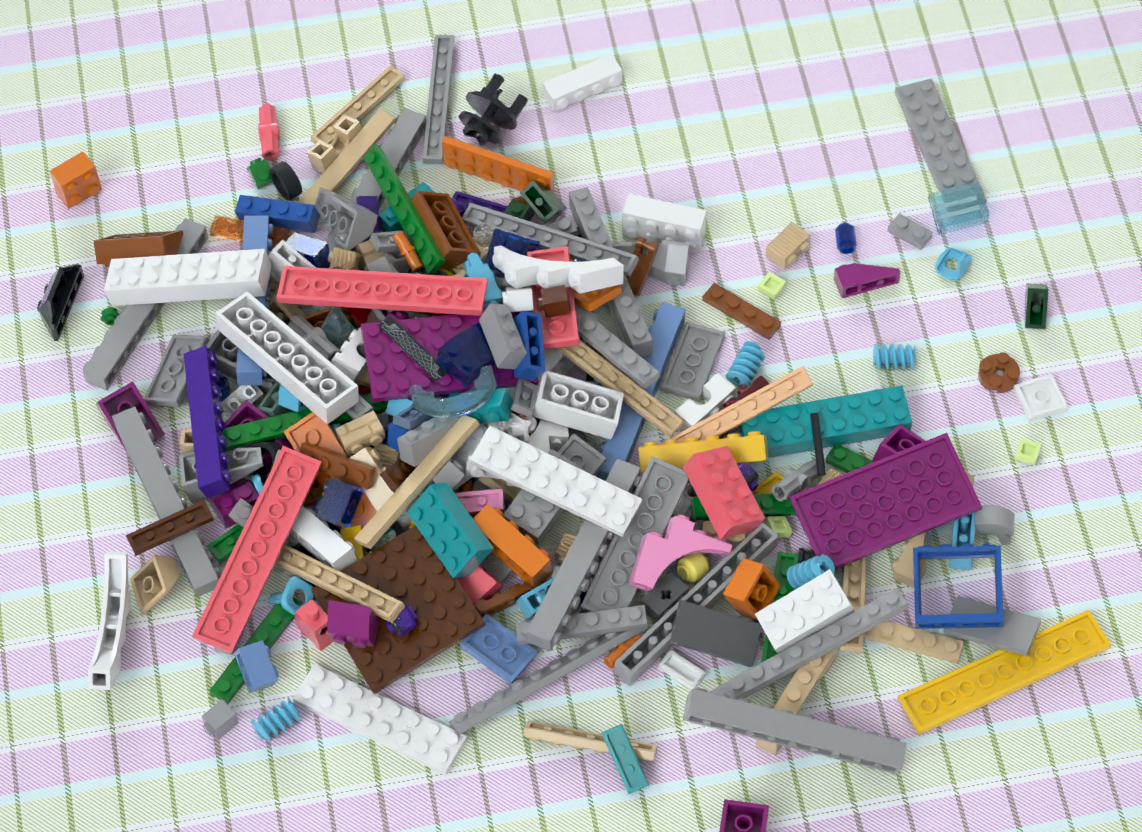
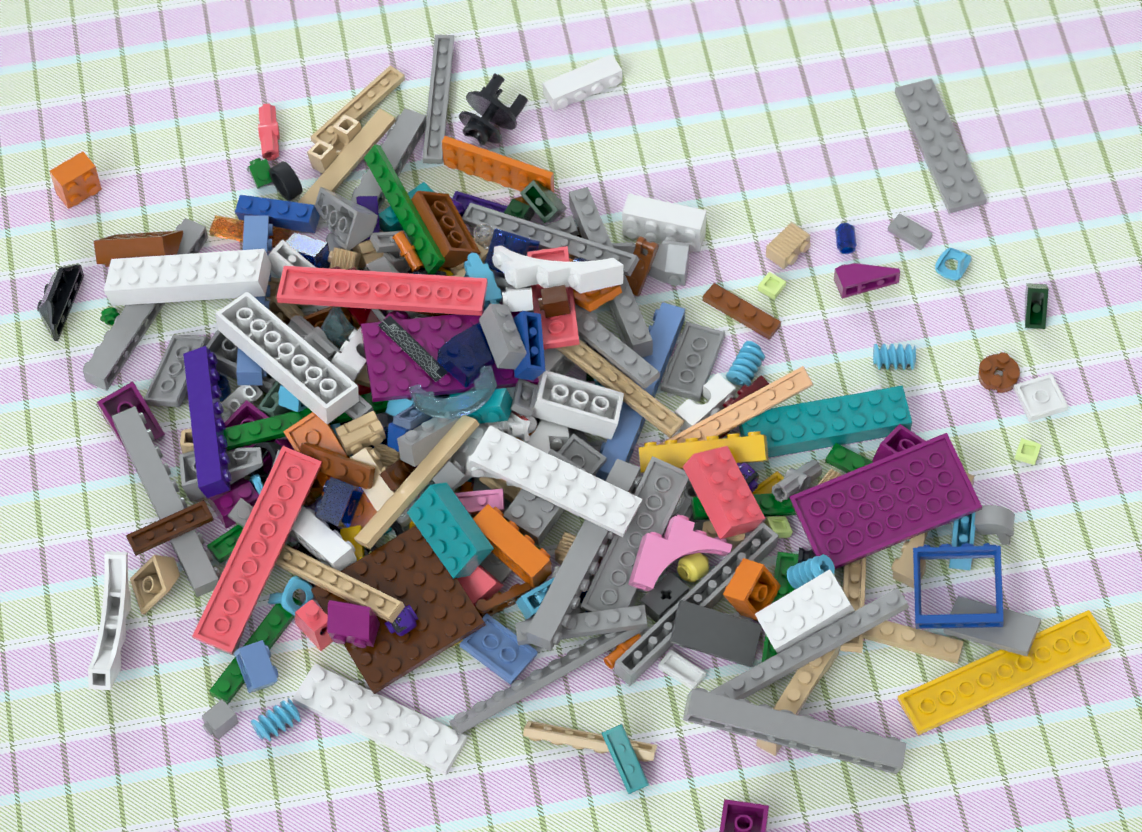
black bar [810,413,826,476] -> none
clear light blue brick [928,182,989,235] -> none

